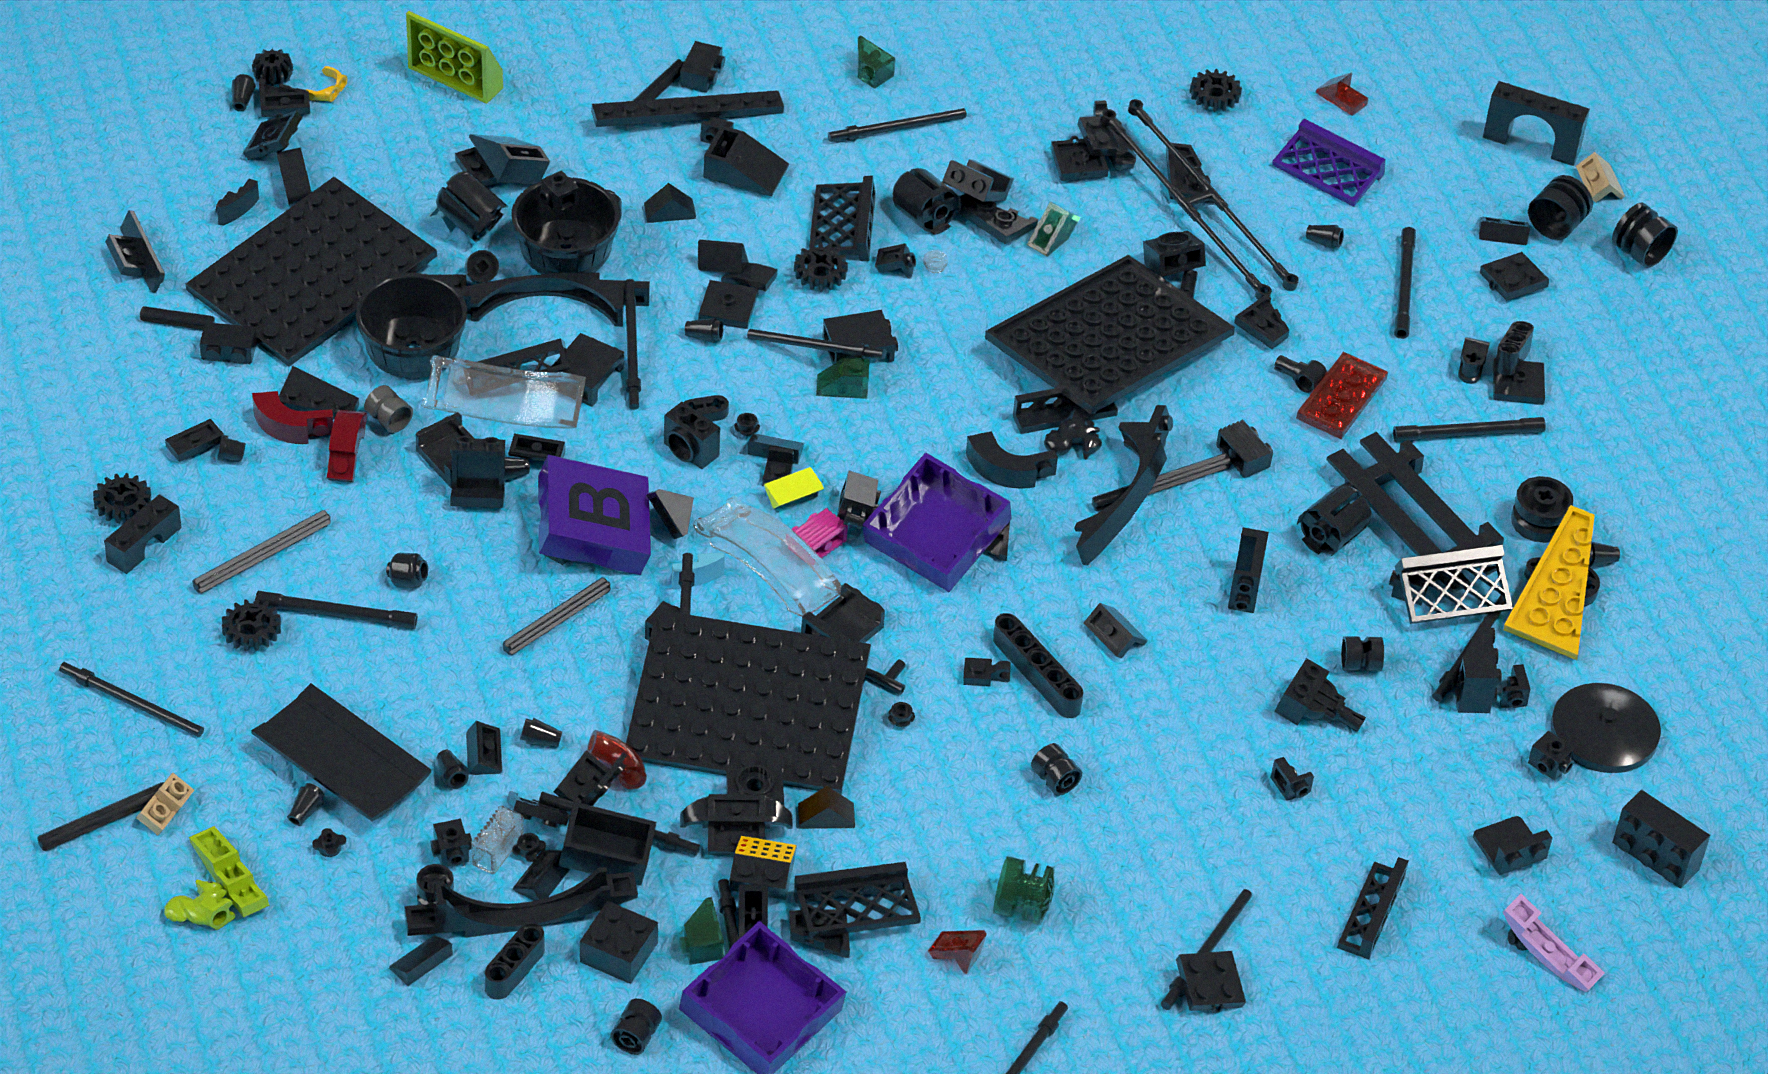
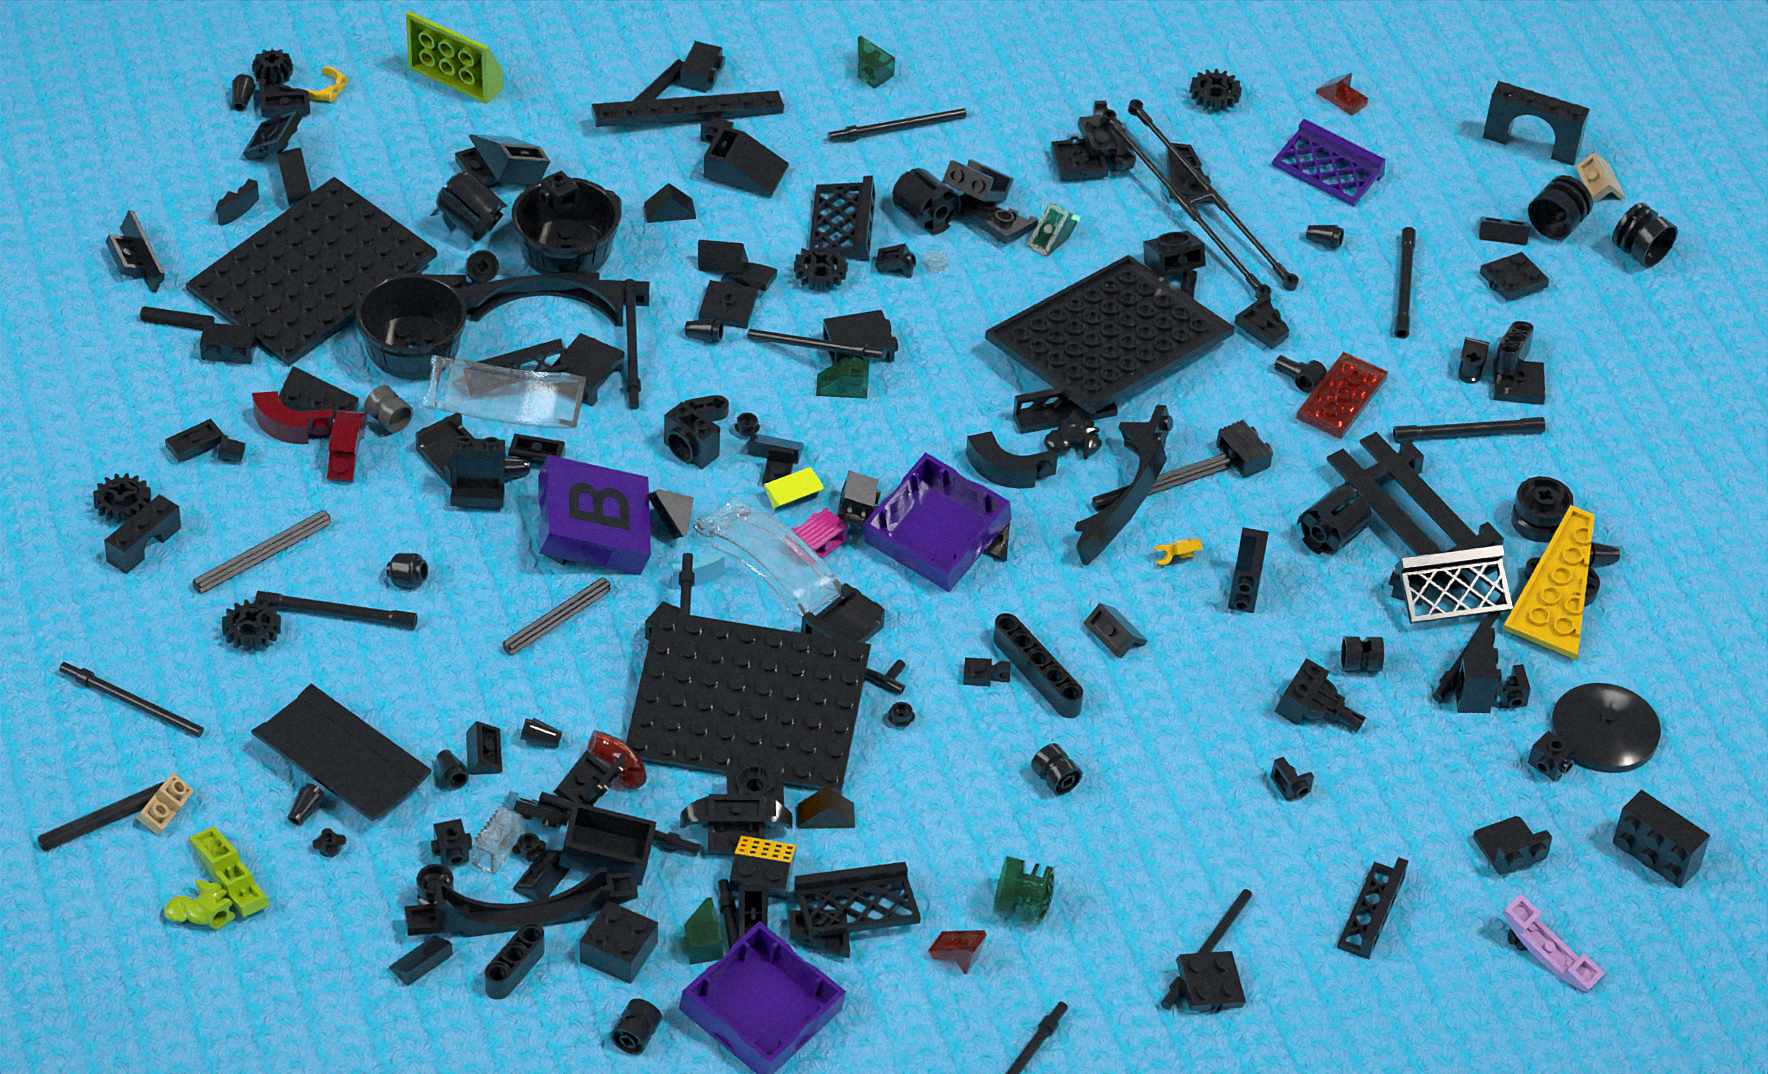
none -> yellow plate [1153,537,1203,565]

